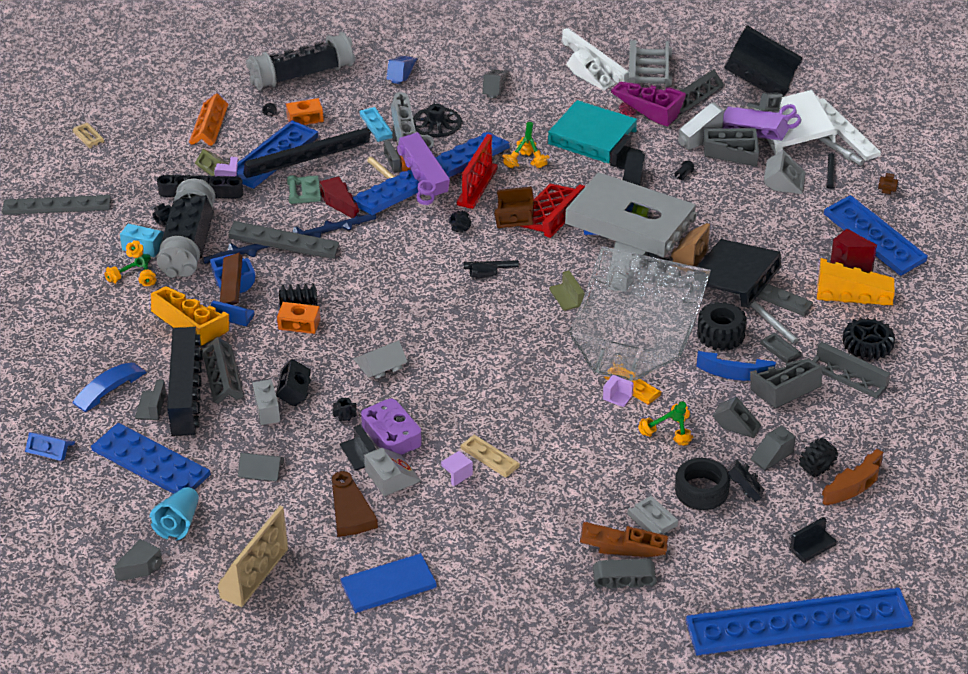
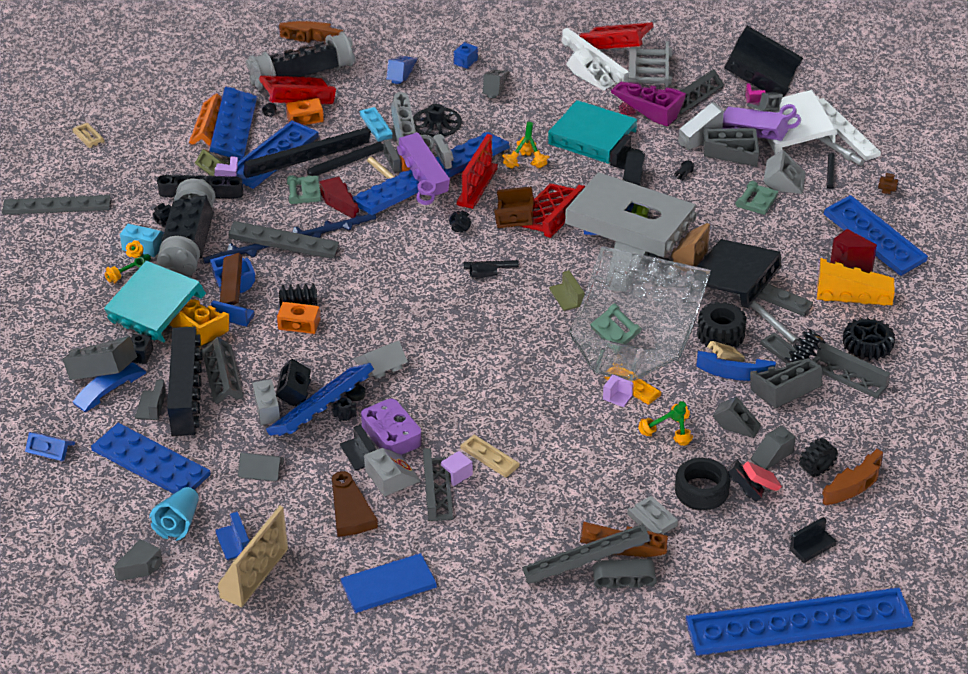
none -> dark grey wedge [62,336,137,380]
none -> panel [104,261,206,343]
none -> black brick [131,334,154,364]
none -> blue plate [209,86,257,160]
none -> blue panel [215,511,250,560]
none -> red fence [259,76,336,104]
none -> blue plate [266,363,374,436]
none -> dark orange slope [279,21,343,43]
none -> black axle [307,141,384,176]
none -> pearl dark grey tile [346,384,366,401]
none -> dark grey fence [423,448,453,521]
none -> light grey hinge [433,134,454,169]
none -> blue brick [454,42,478,69]
none -> dark grey plate [522,524,650,584]
none -> red fence [579,22,654,49]
none -> sand green plate [590,303,642,352]
none -> tan tile [707,341,745,362]
none -> sand green plate [735,181,778,215]
none -> coral tile [743,461,782,491]
none -> dark pink panel [745,84,766,103]
none -> black piece [784,328,826,363]

